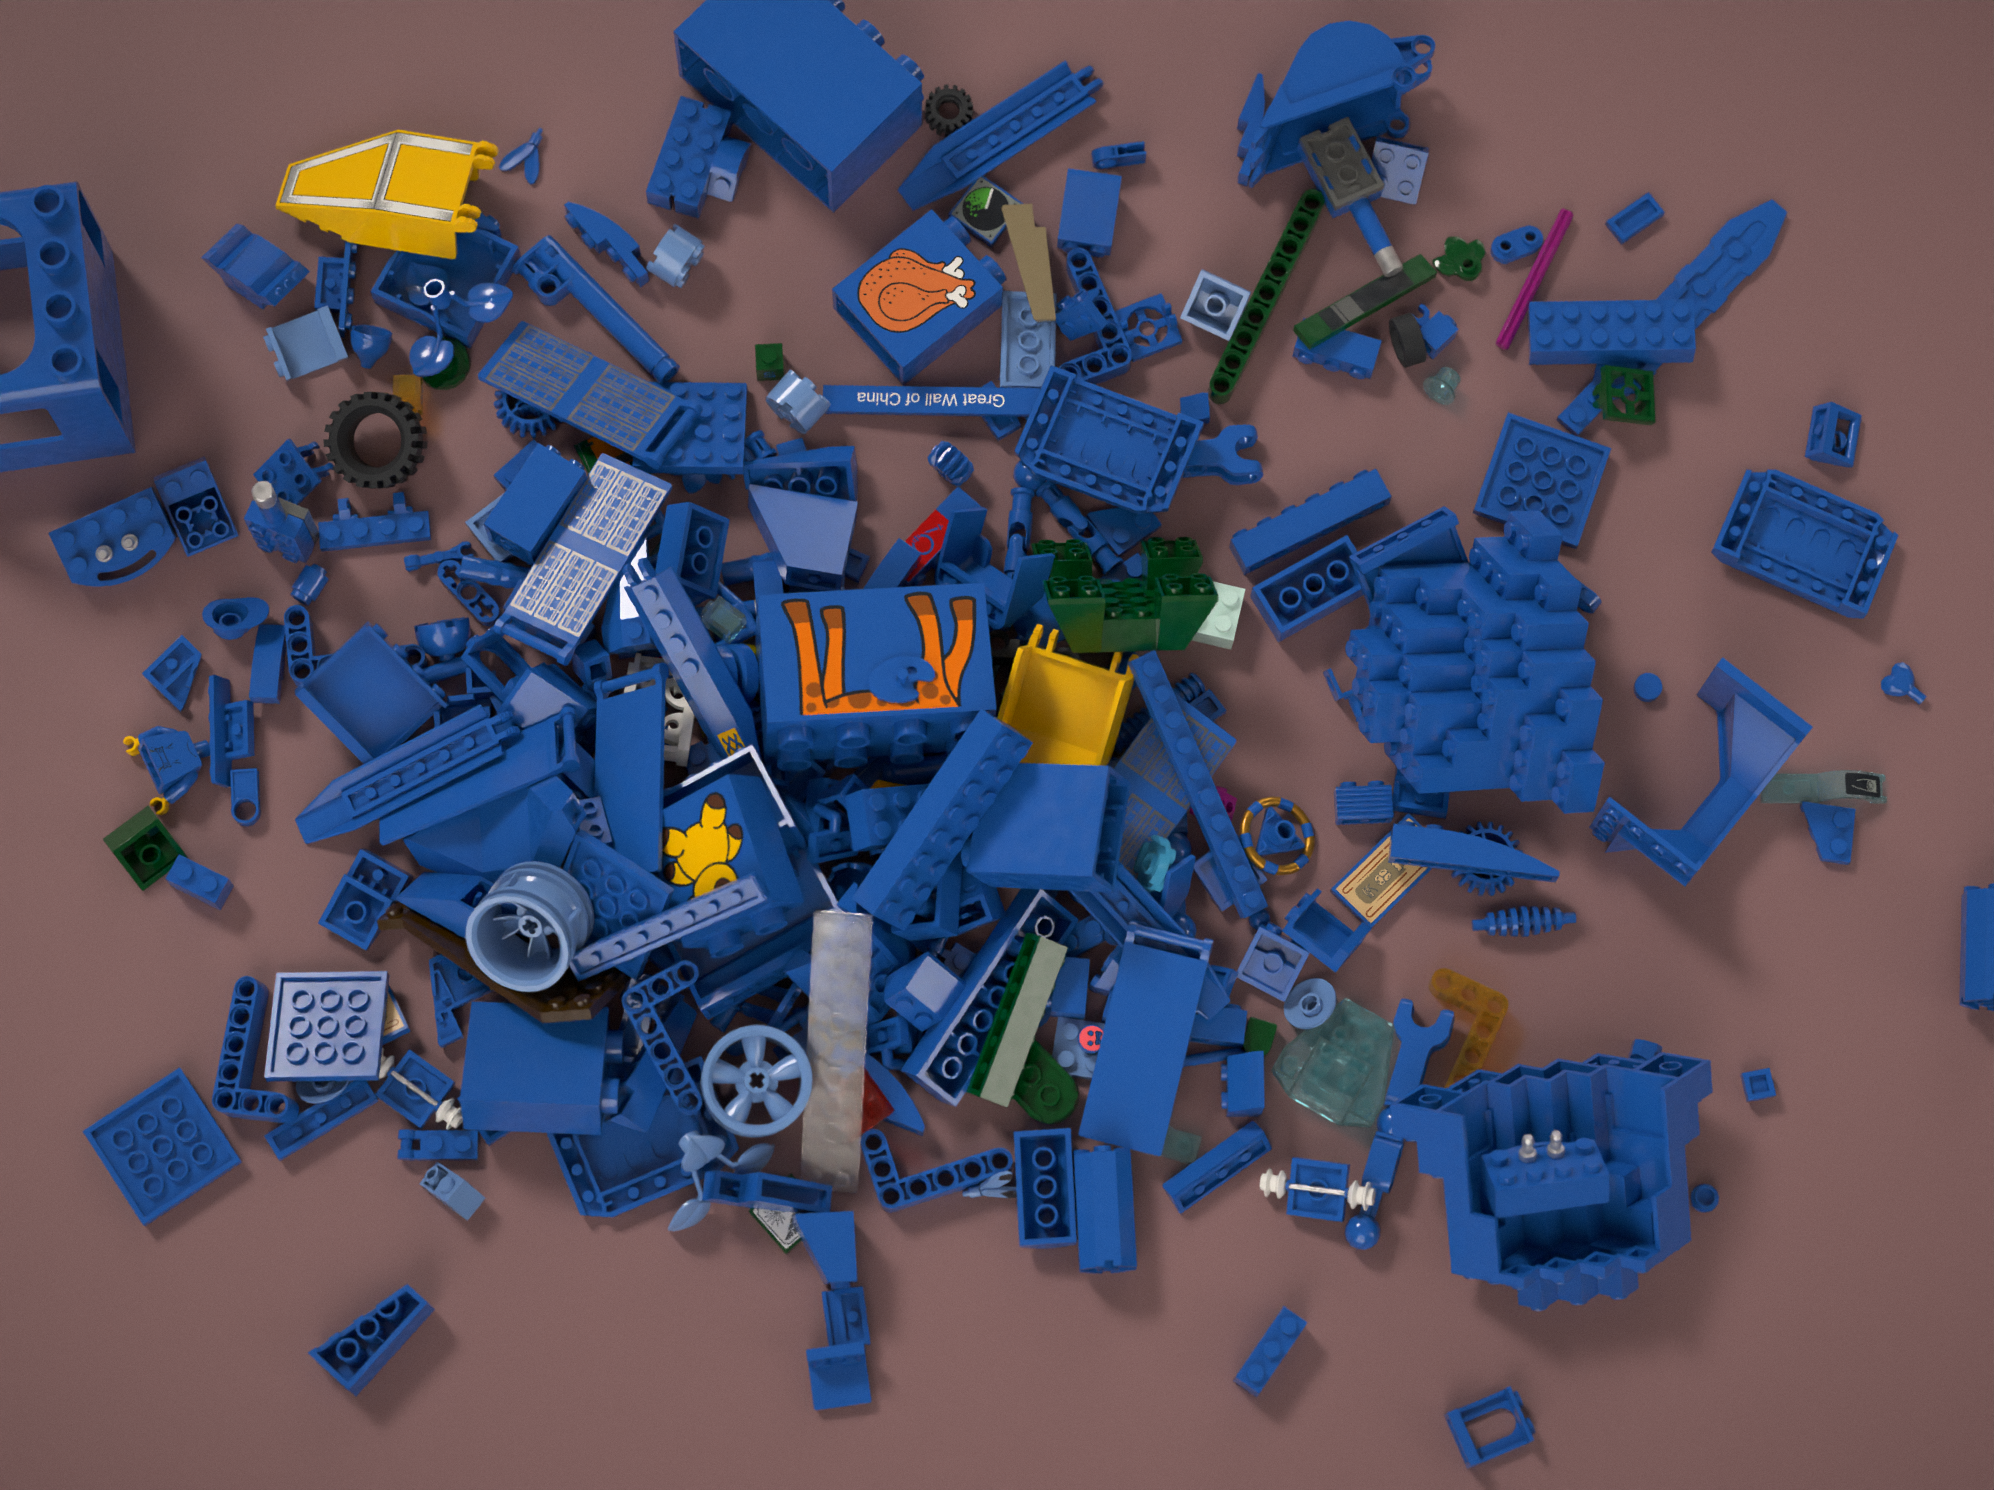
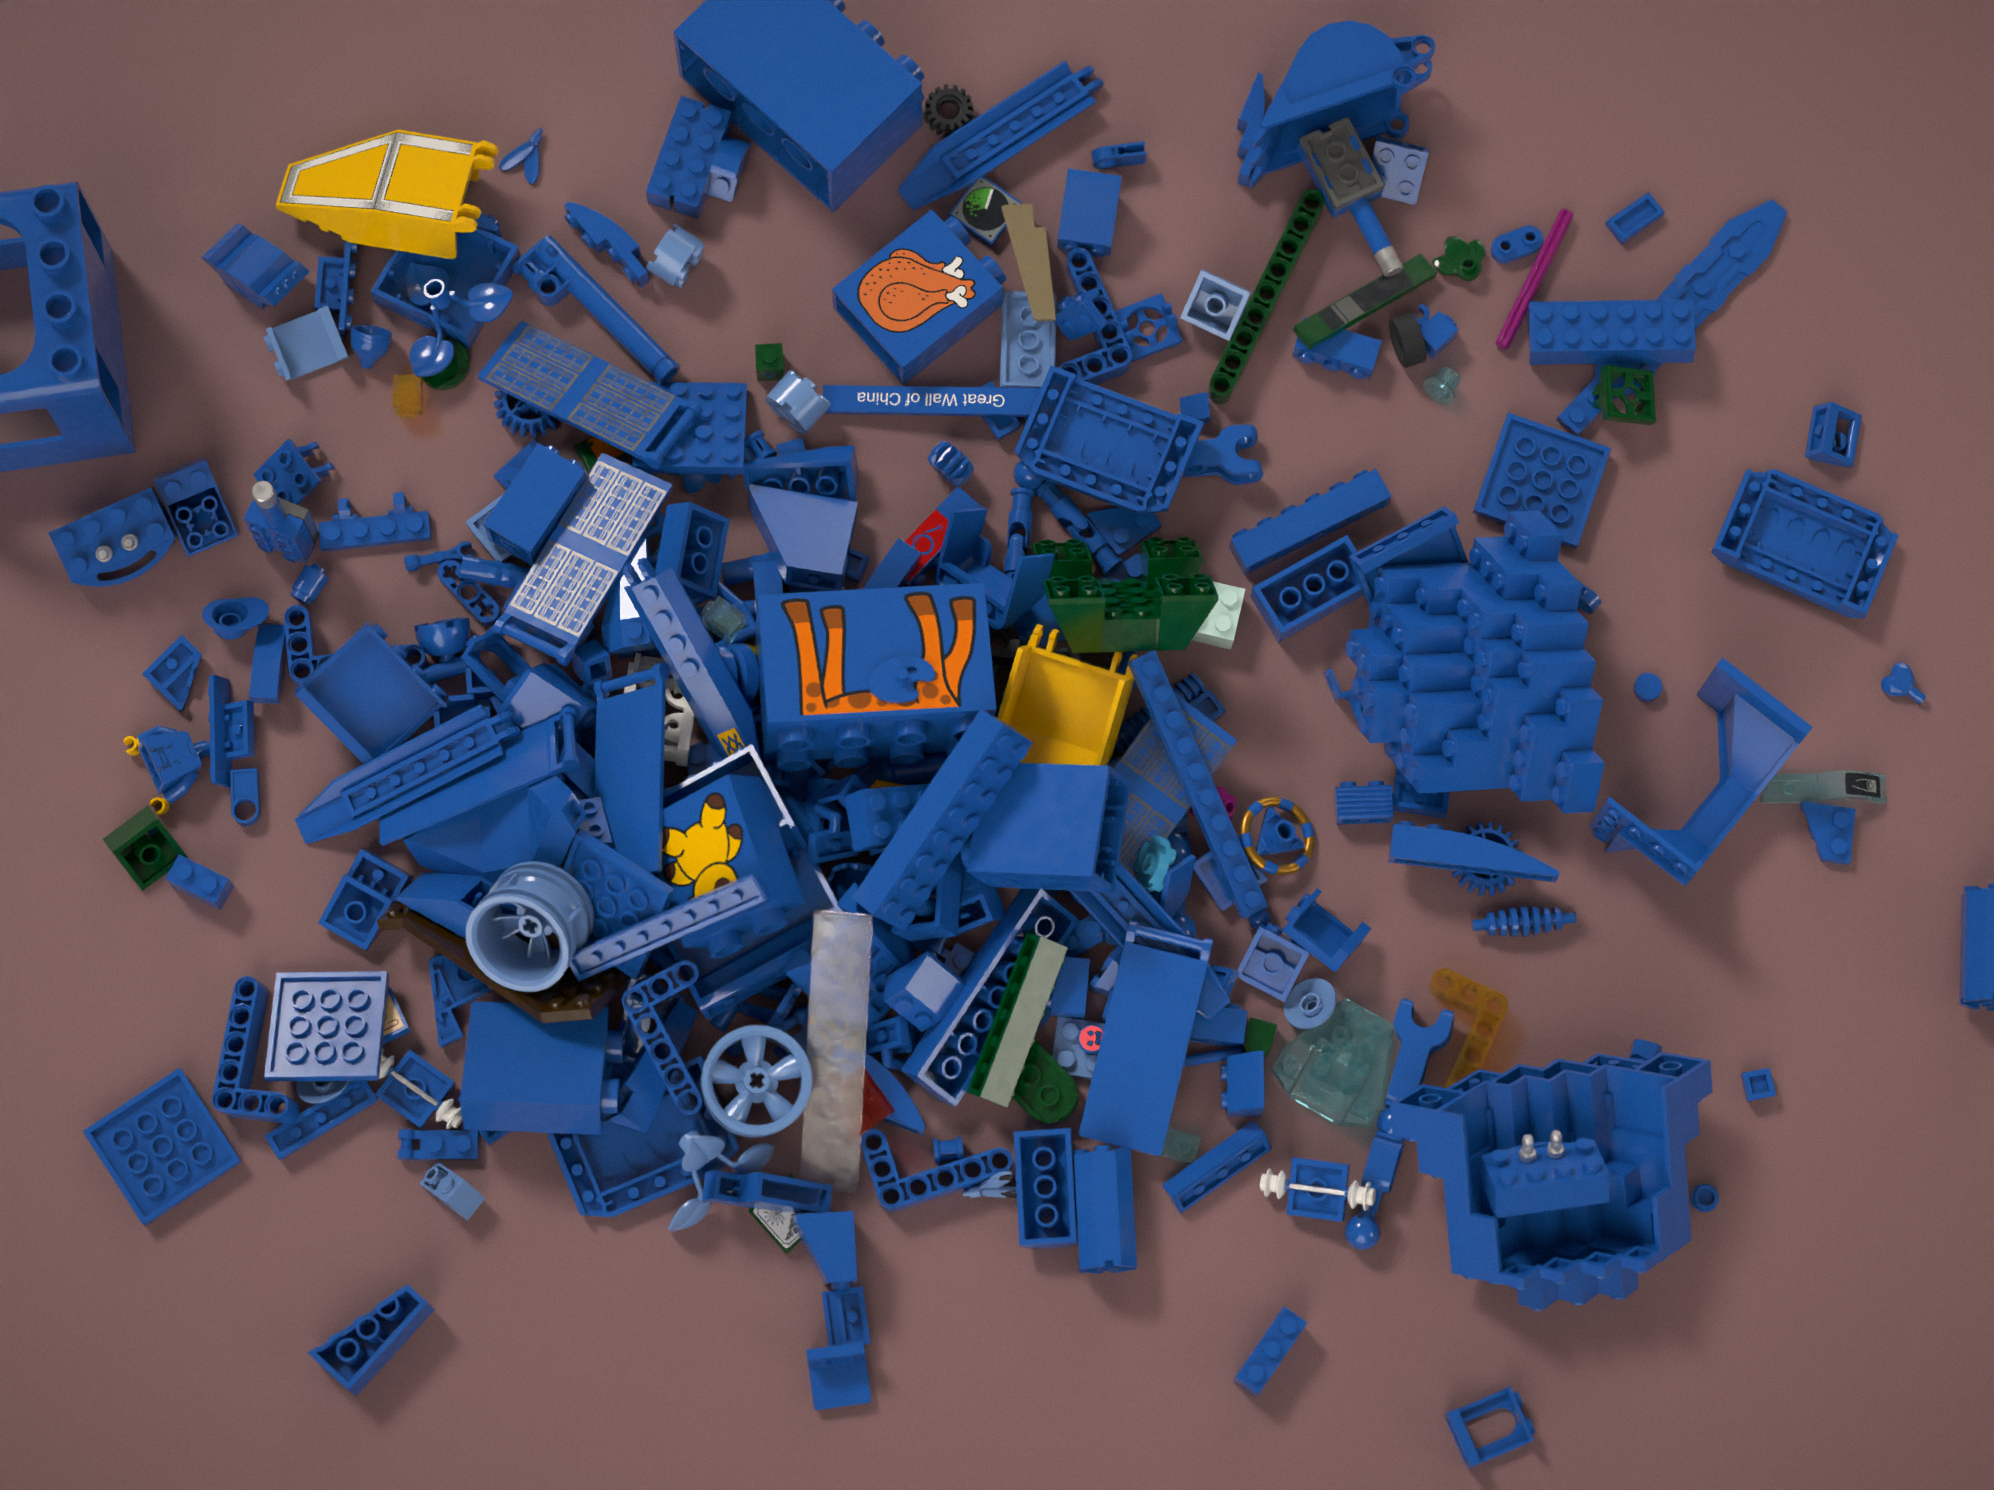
black tyre [323,392,428,489] -> none
tile [1330,813,1433,928] -> none
none -> blue bush [933,1136,964,1164]

